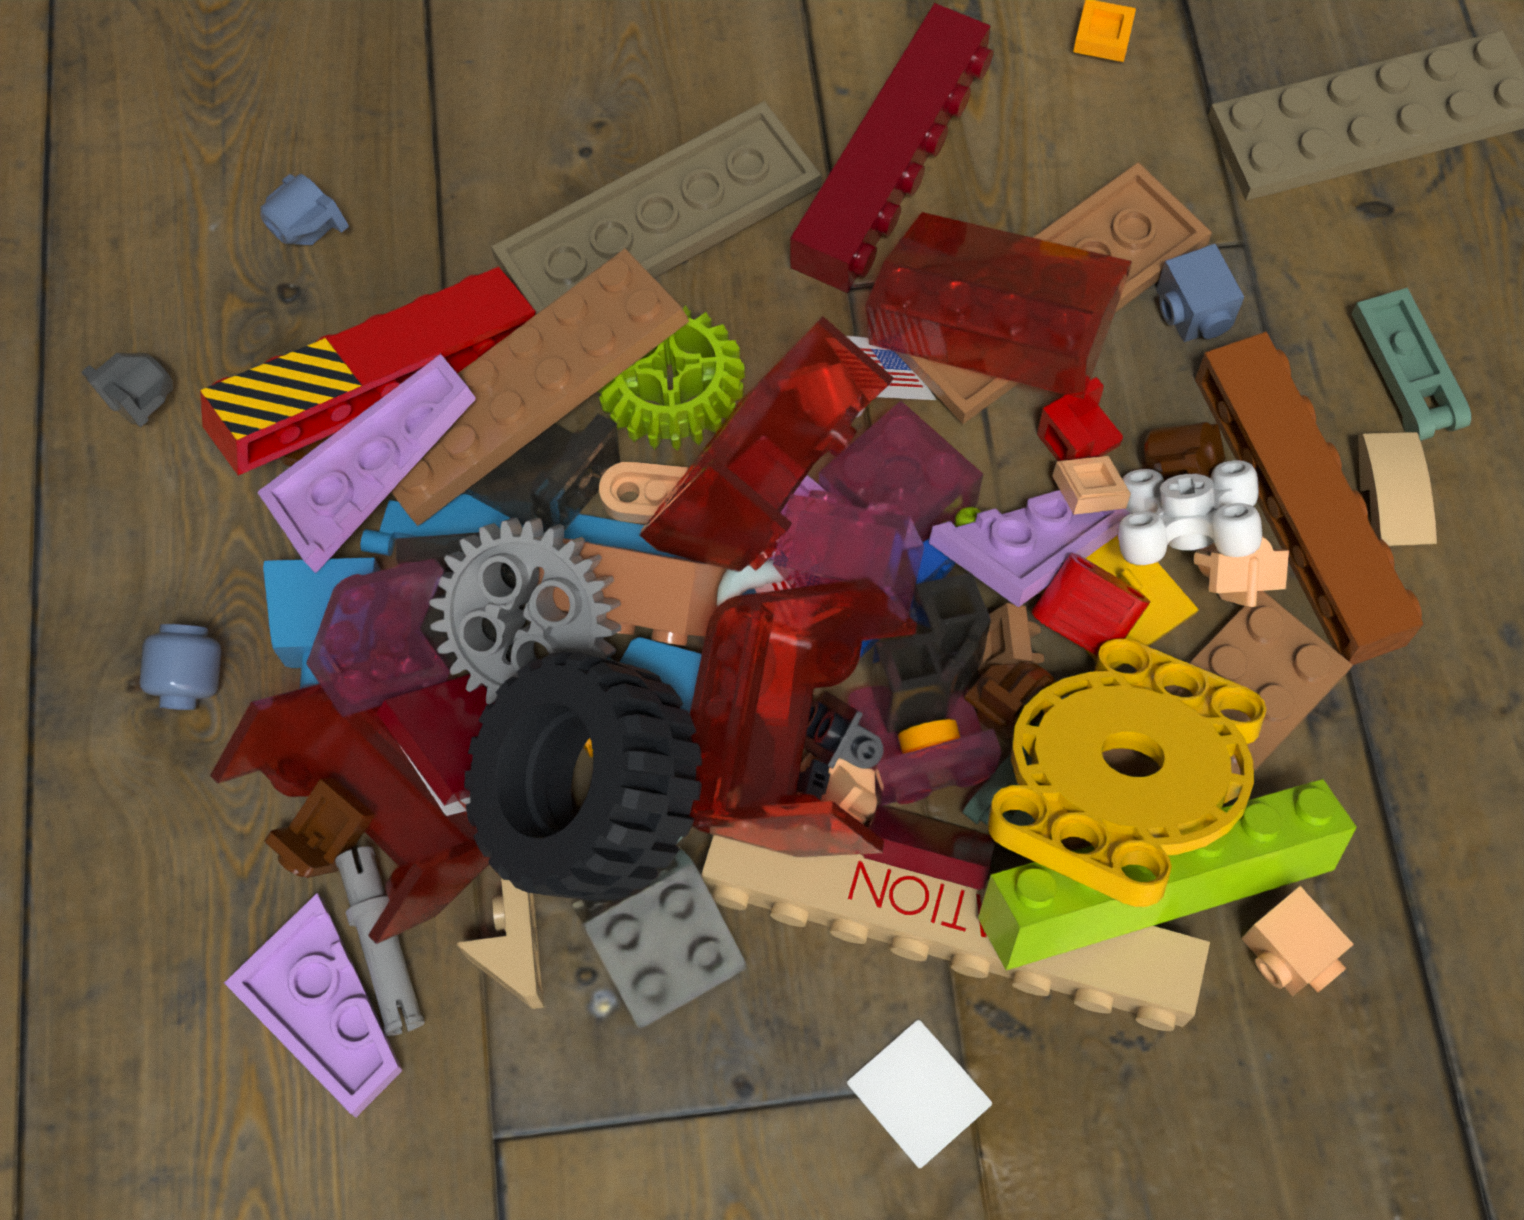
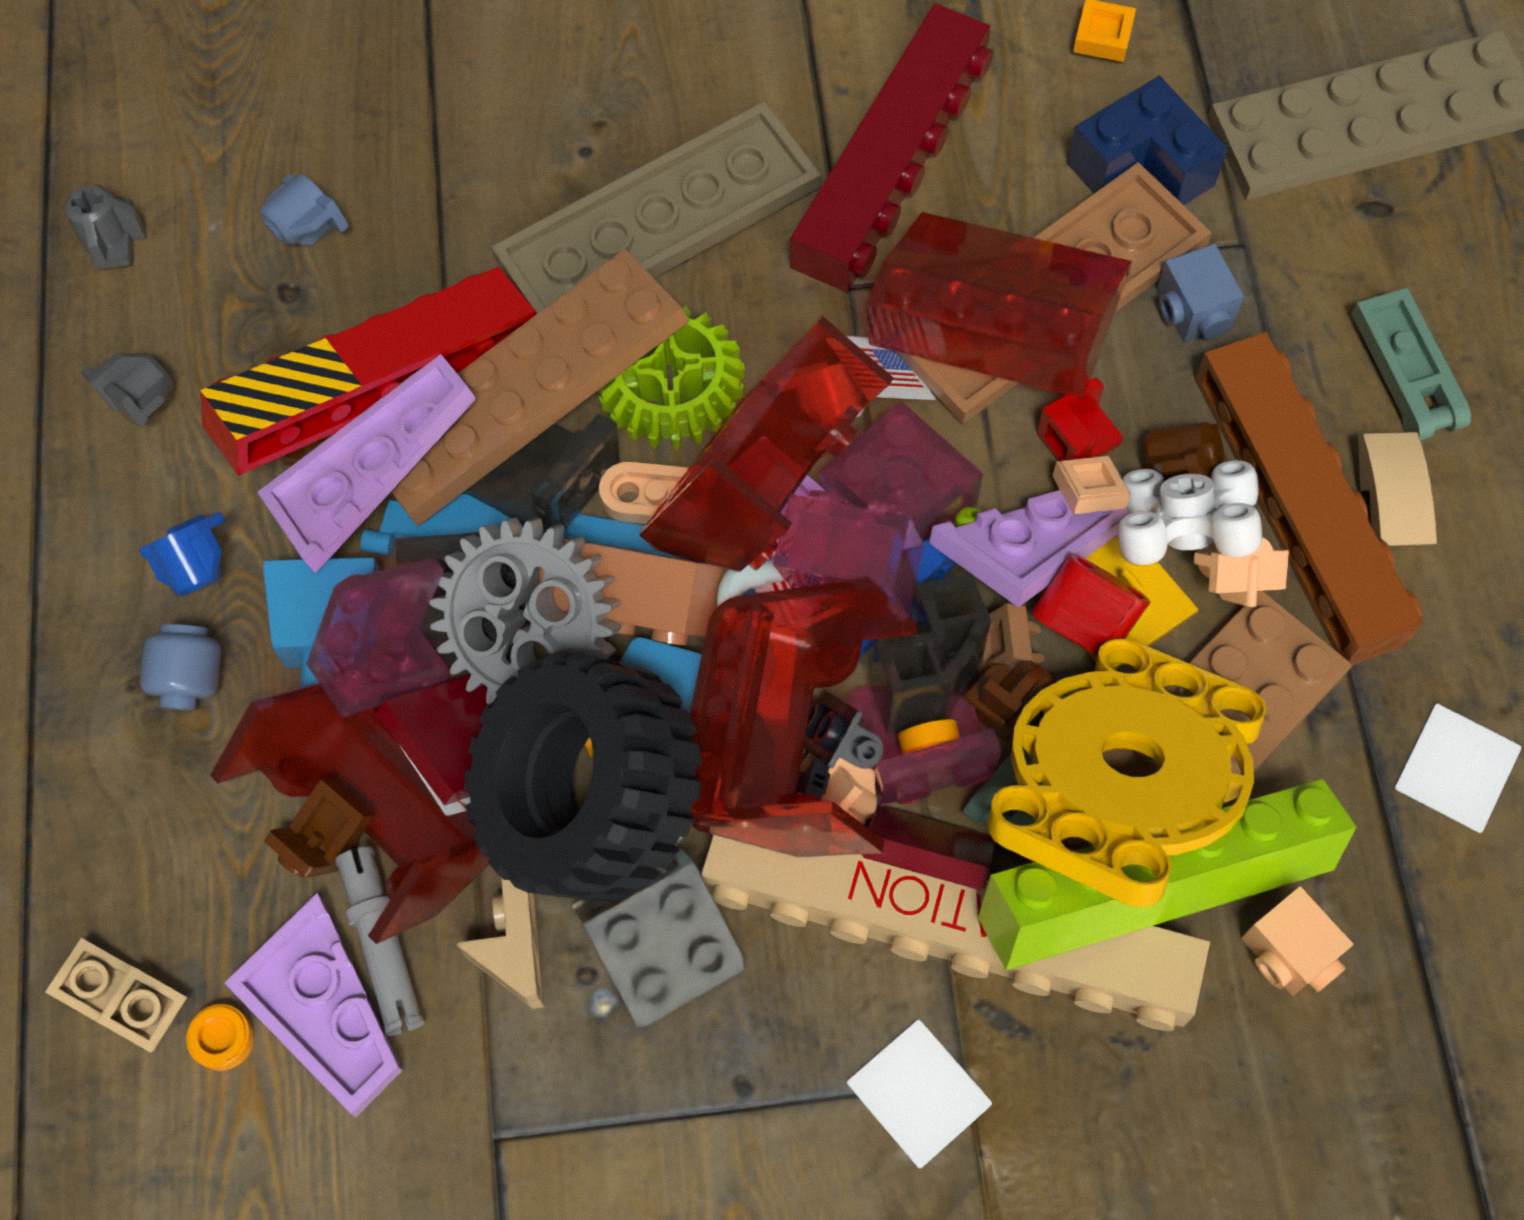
none -> tan slope [45,938,188,1054]
none -> dark grey piece [65,185,147,270]
none -> blue piece [139,511,226,596]
none -> light orange tile [186,1004,255,1071]
none -> dark blue brick [1067,75,1228,205]
none -> white sticker [1395,704,1521,833]

